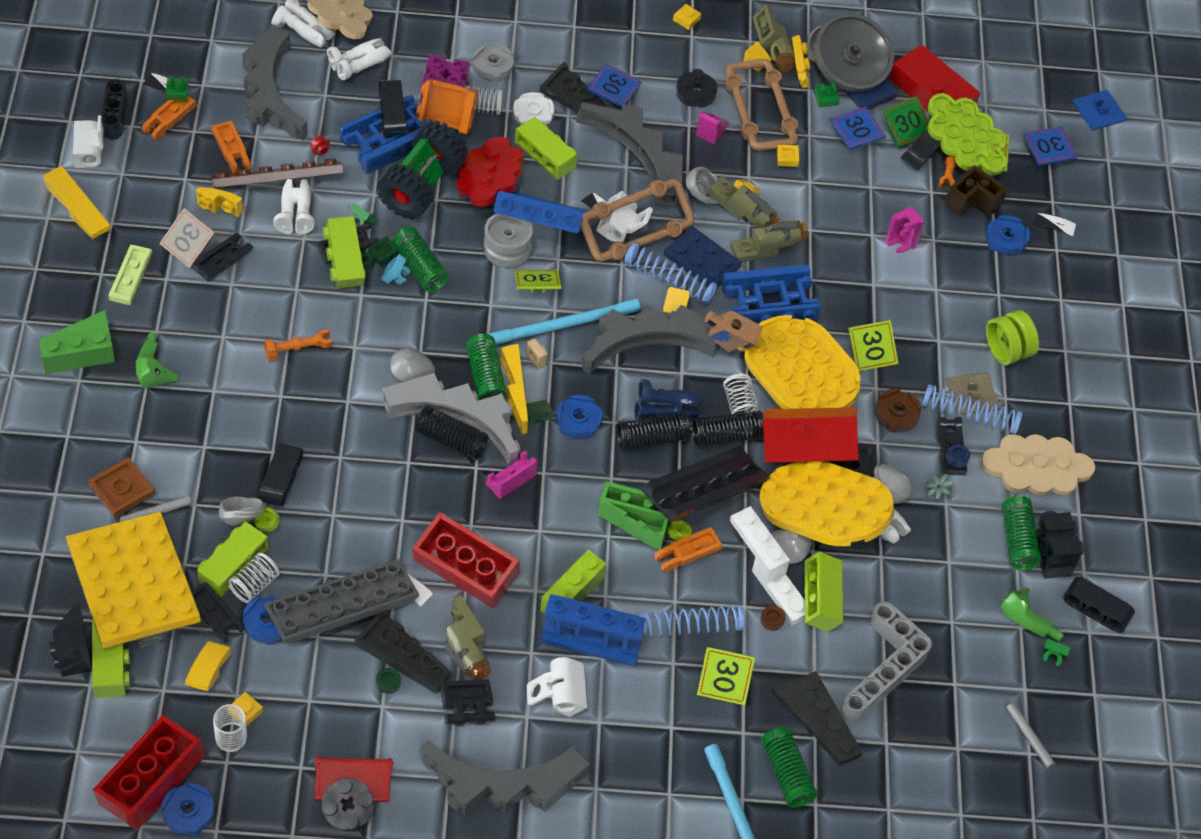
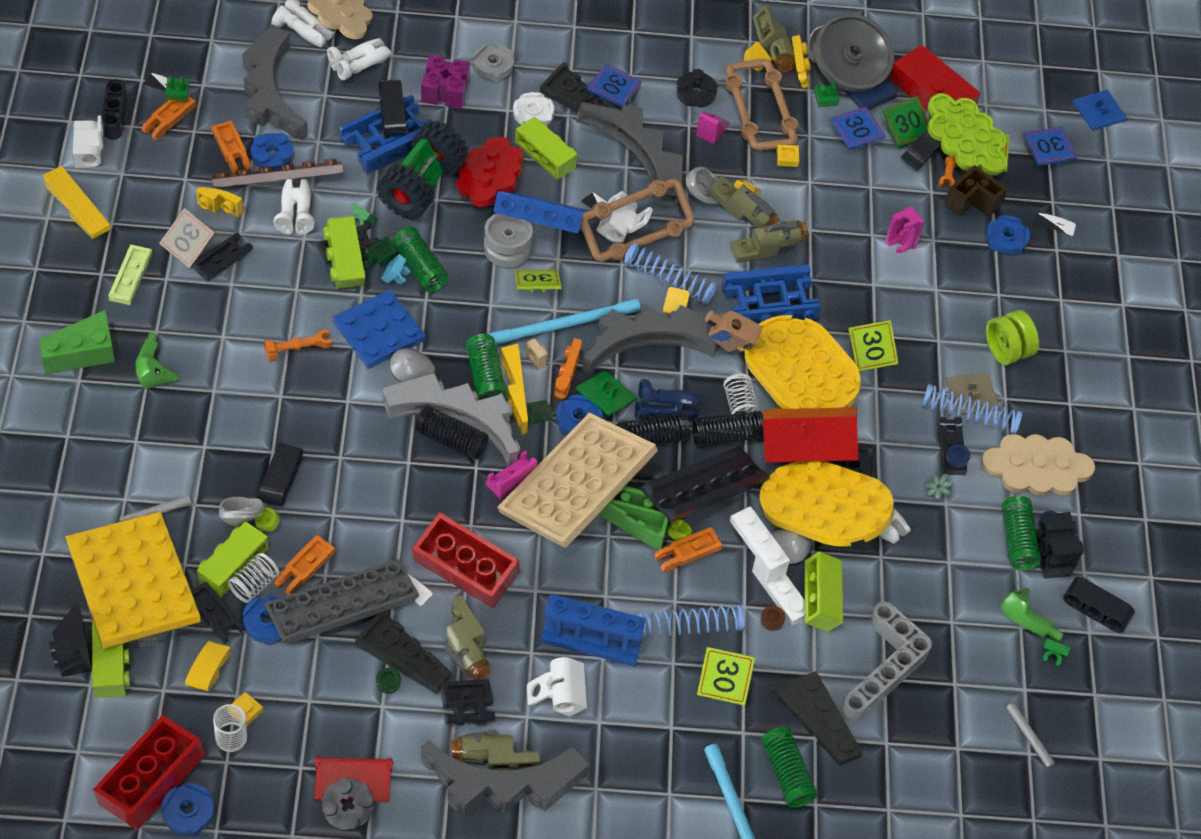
dark orange plate [88,457,155,518] -> none
red plate [310,136,330,155] -> none
orange panel [416,78,479,134] -> none
white piece [465,86,502,115] -> none
lime brick [540,550,607,613] -> none
dark blue plate [664,226,742,289] -> none
yellow plate [673,4,702,30] -> none
light grey hat [874,464,912,504] -> none
reddish brown plate [875,389,921,433] -> none
none -> blue plate [251,133,294,169]
none -> orange hinge [274,535,336,595]
none -> blue plate [333,289,426,369]
none -> olive plate [451,729,540,771]
none -> tan plate [497,413,658,548]
none -> orange hinge [554,338,582,401]
none -> green piece [576,371,638,416]

